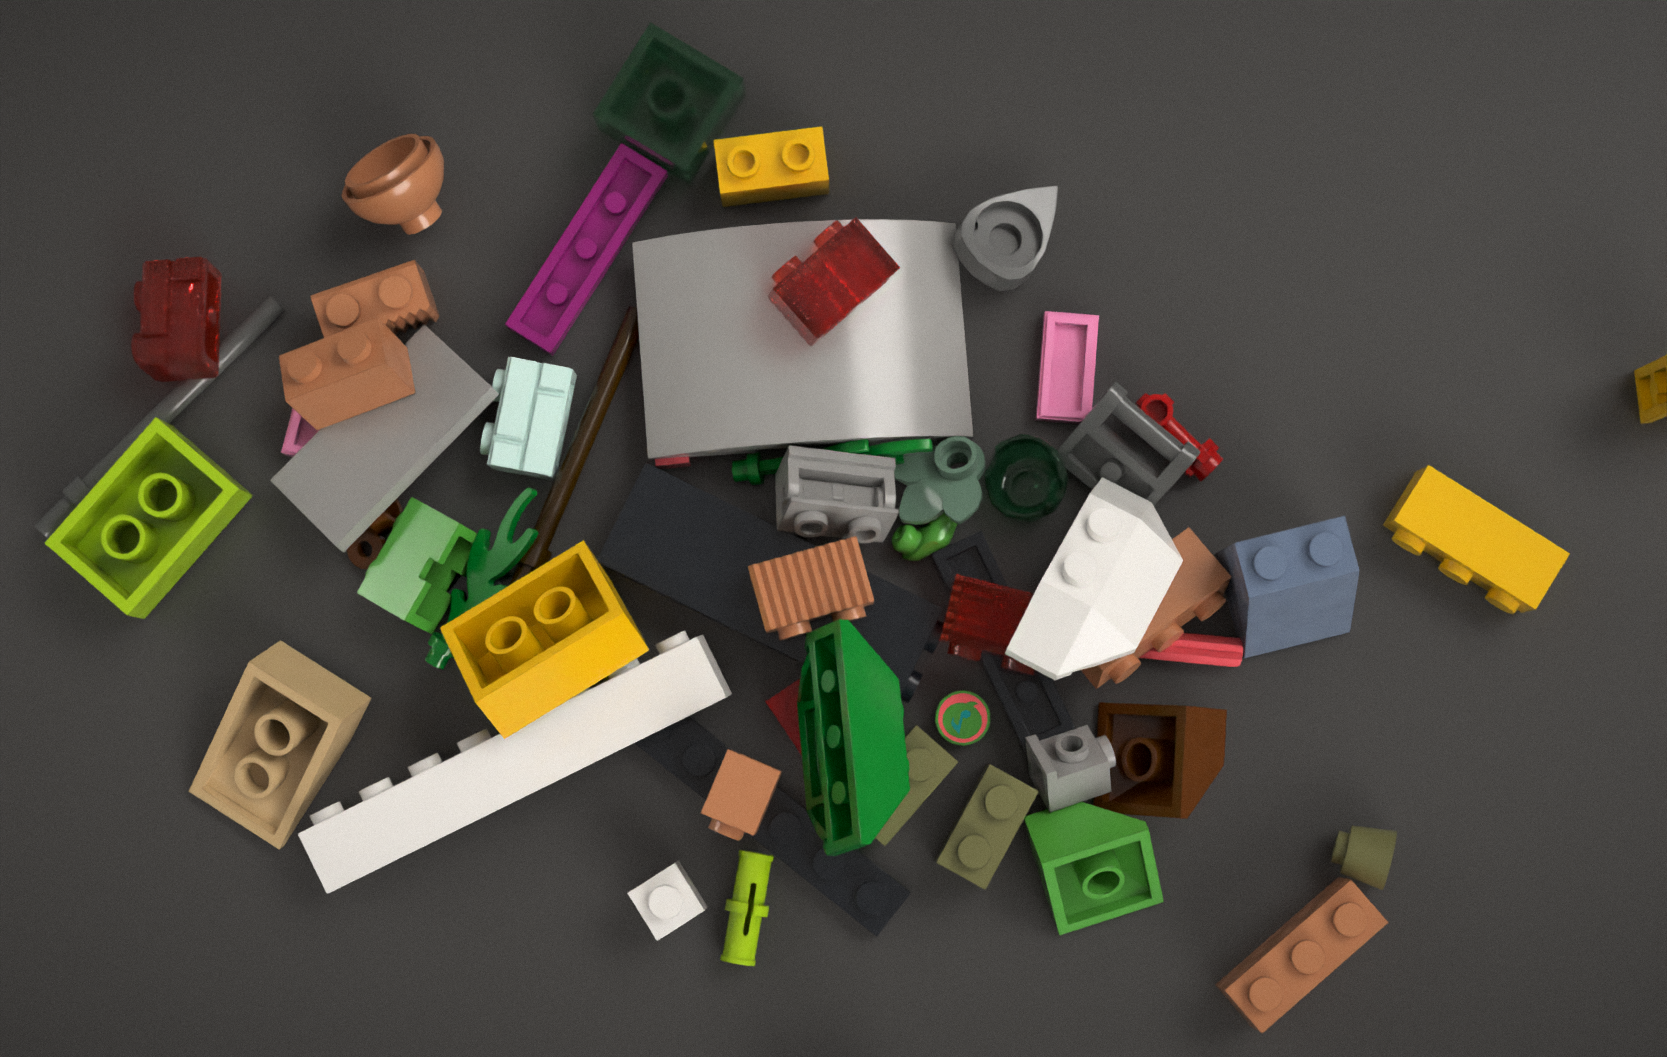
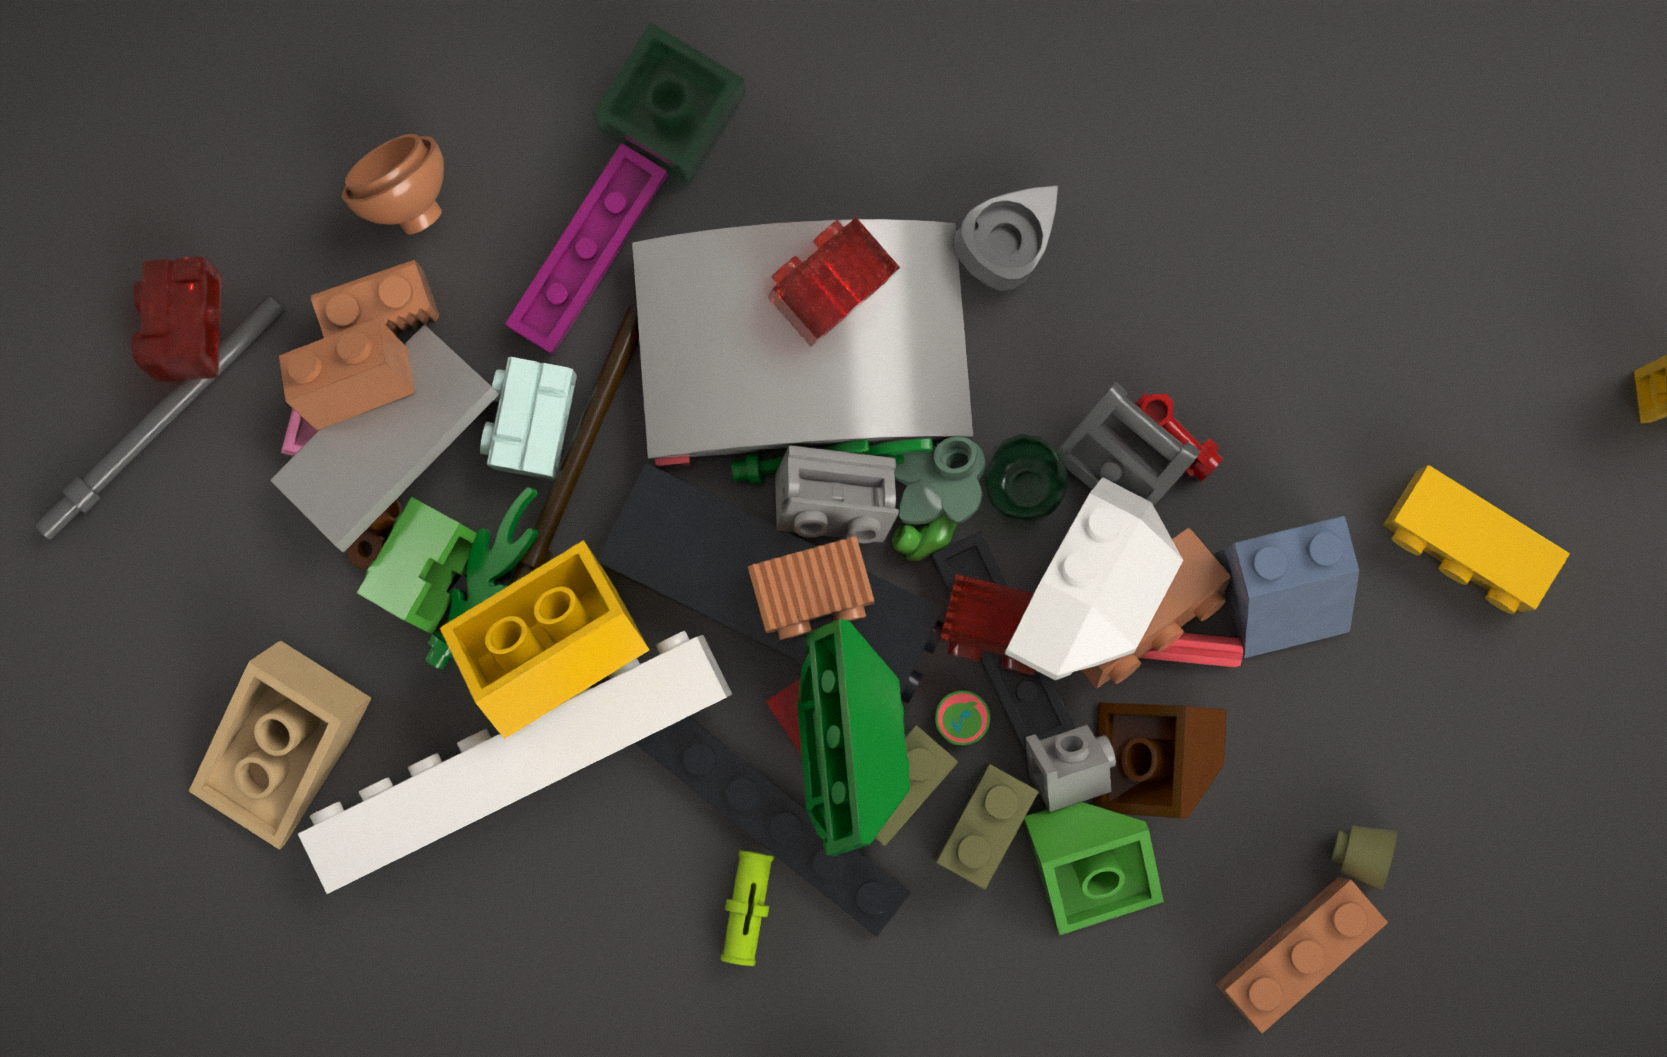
lime brick [45,417,253,619] -> none
white brick [627,860,708,941] -> none
nougat brick [701,749,783,841] -> none
yellow hinge [714,126,829,207] -> none
bright pink tile [1035,311,1099,424] -> none

